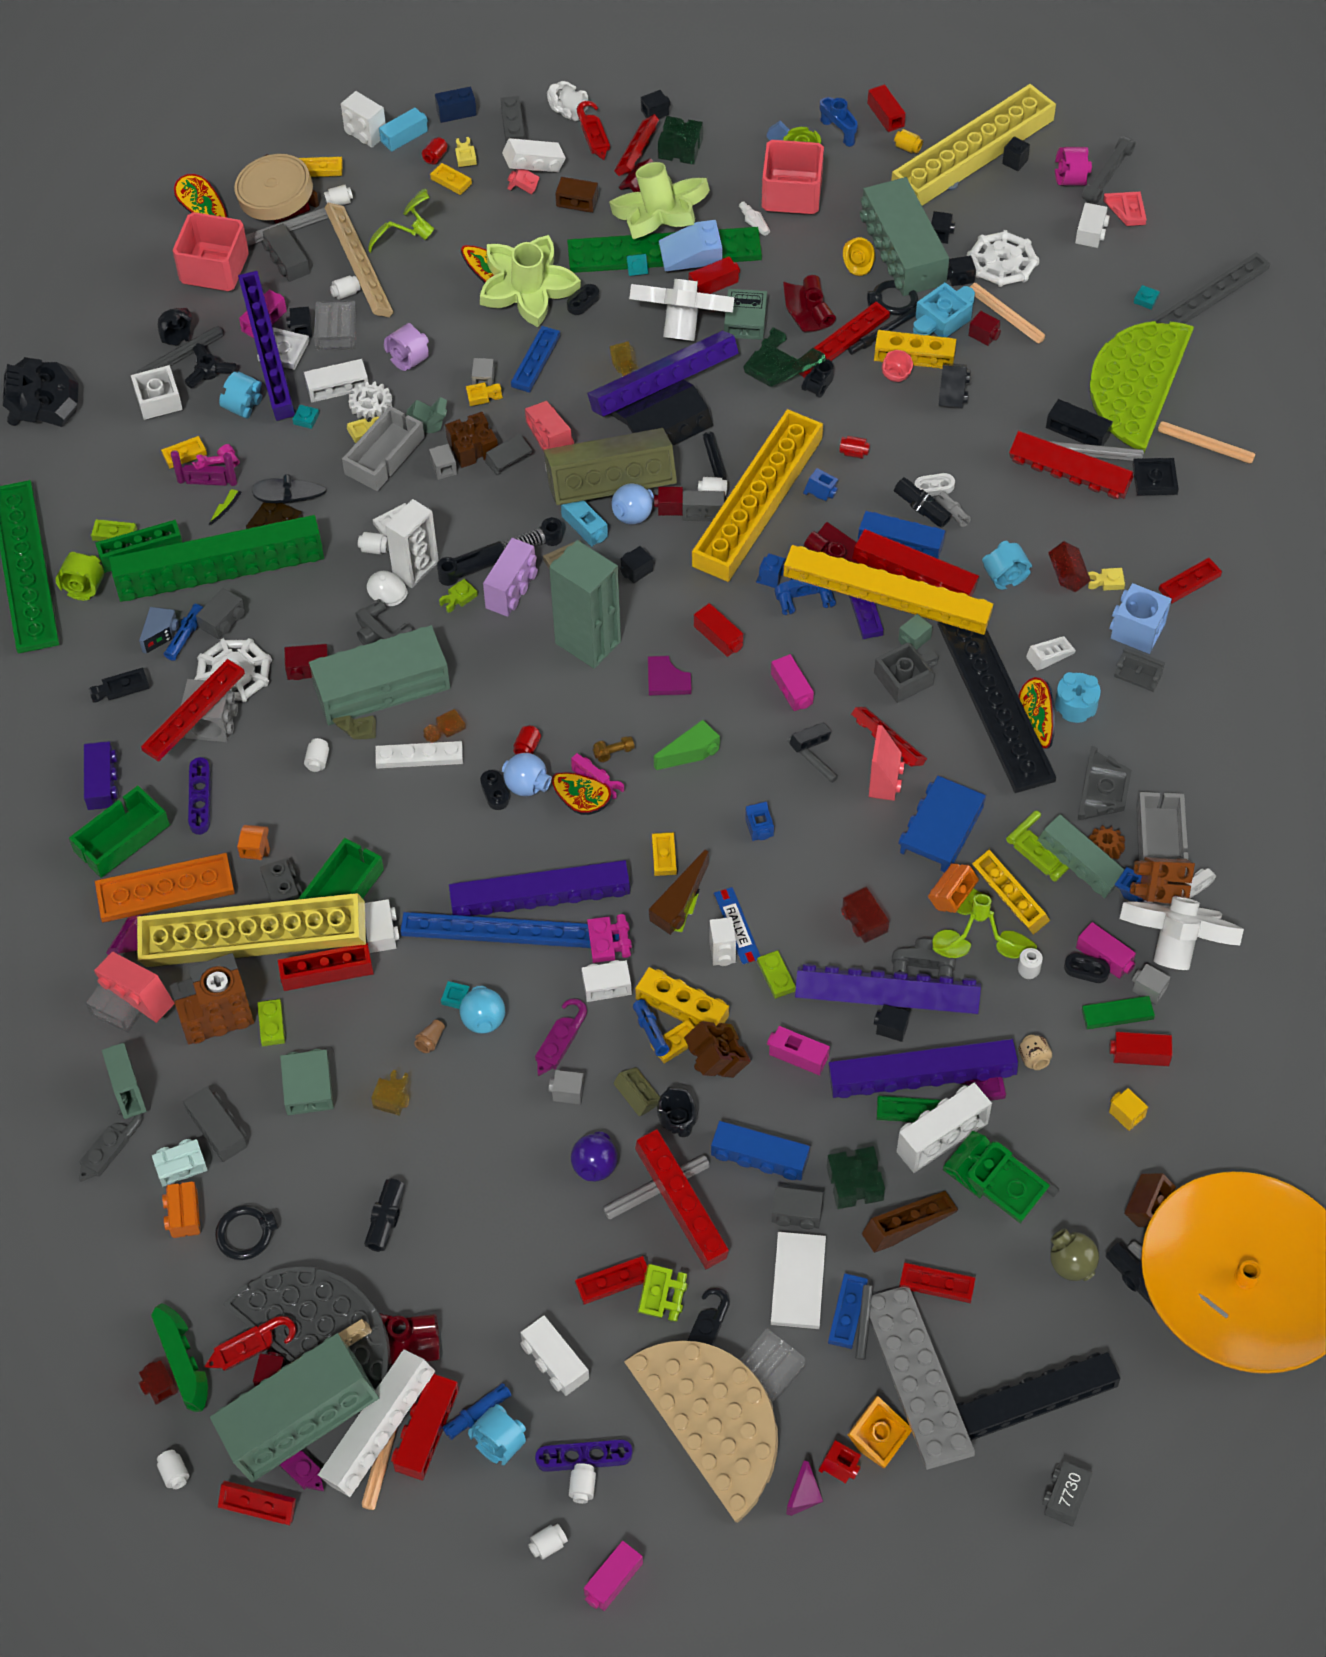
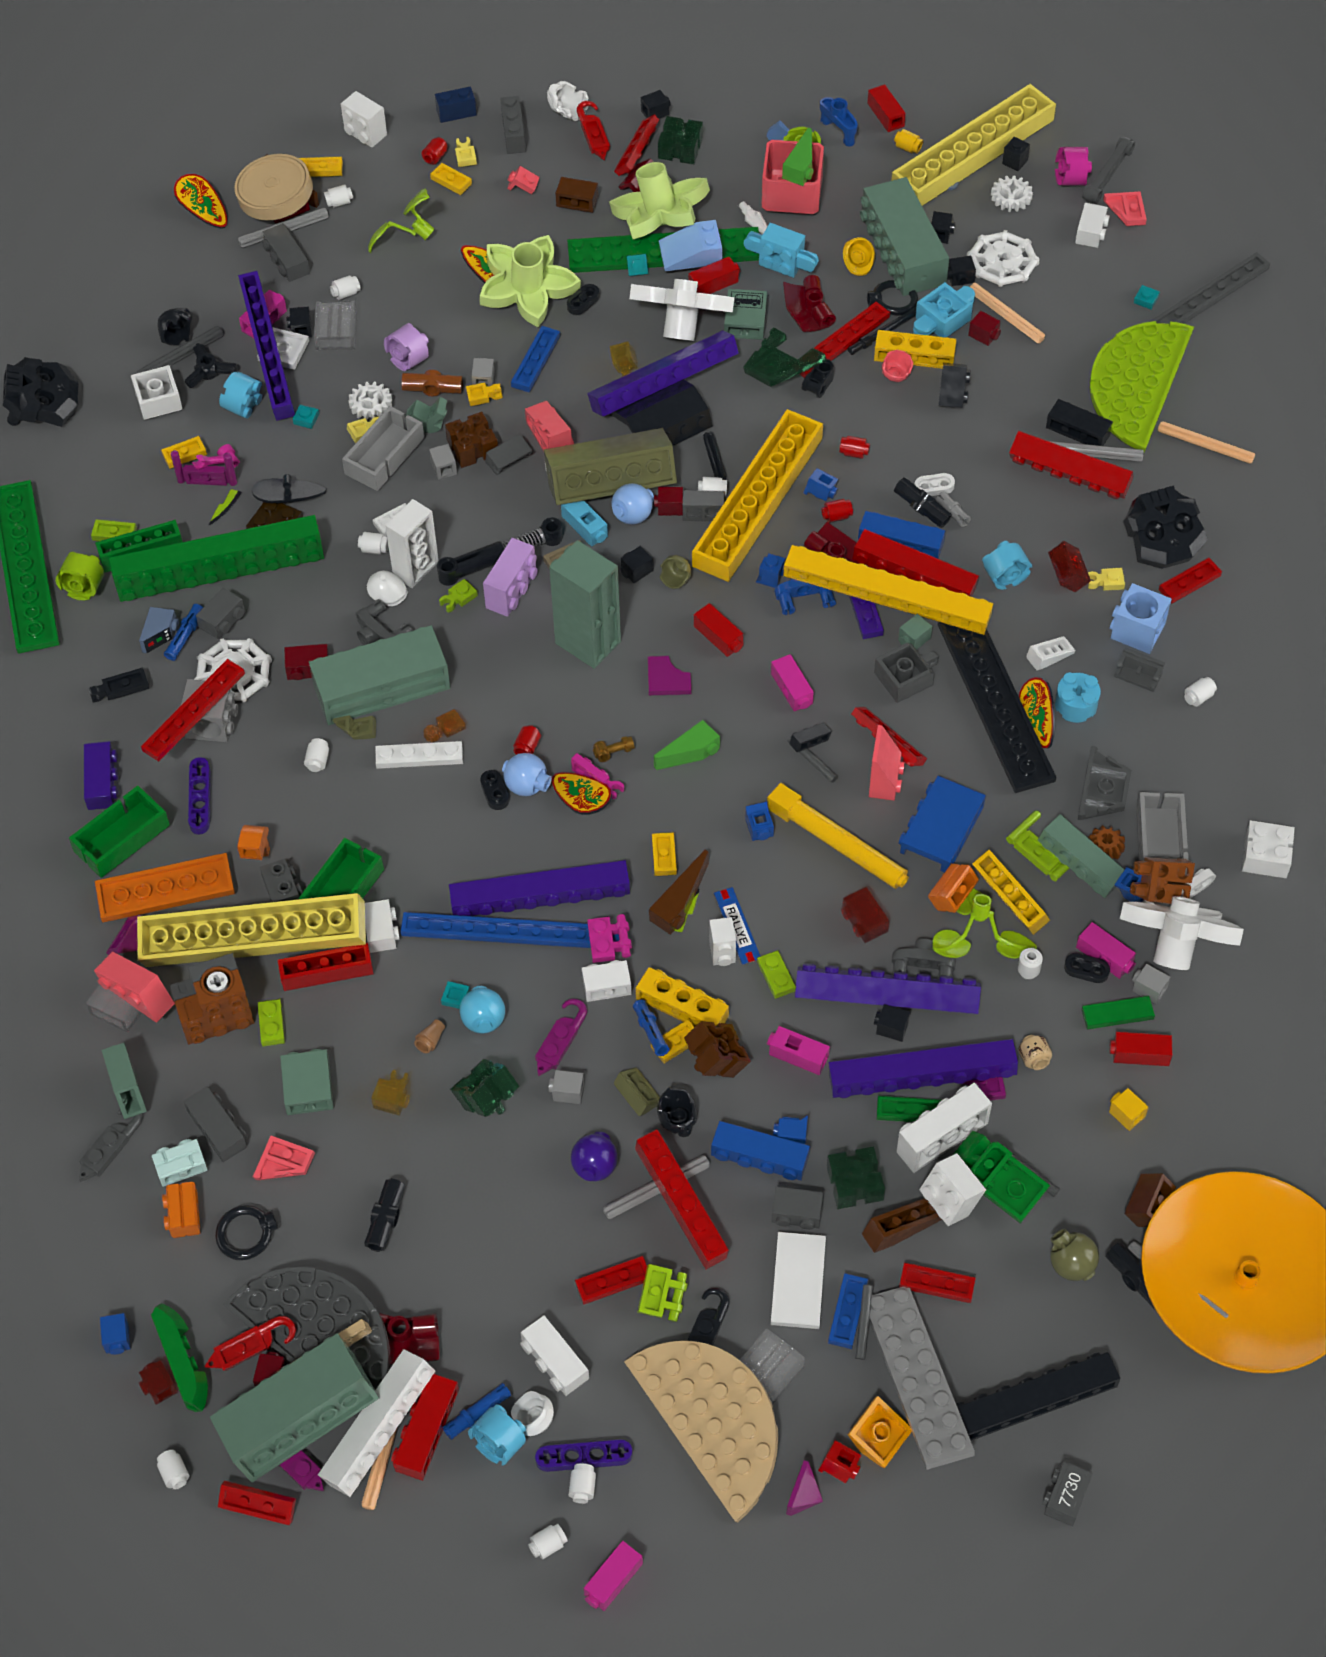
coral plate [173,212,249,291] -> none
white brick [304,359,368,403] -> none
tan plate [325,202,393,318] -> none
medium azure brick [379,108,428,152] -> none
white brick [502,138,566,172] -> none
black plate [1133,458,1179,496] -> none
none -> blue brick [100,1313,131,1355]
none -> coral wing [253,1136,315,1180]
none -> dark orange piece [401,370,463,397]
none -> clear green brick [450,1059,520,1117]
none -> white hat [511,1391,554,1436]
none -> olive hair [660,555,691,589]
none -> medium azure brick [744,223,819,278]
none -> yellow brick [767,783,909,889]
none -> blue window [773,1115,808,1144]
none -> bright green slope [782,127,814,186]
none -> red brick [821,499,853,523]
none -> white brick [919,1153,986,1226]
none -> white gear [991,176,1033,212]
none -> black brick [1123,485,1208,569]
none -> white brick [1184,677,1217,707]
none -> white piece [1242,820,1295,878]

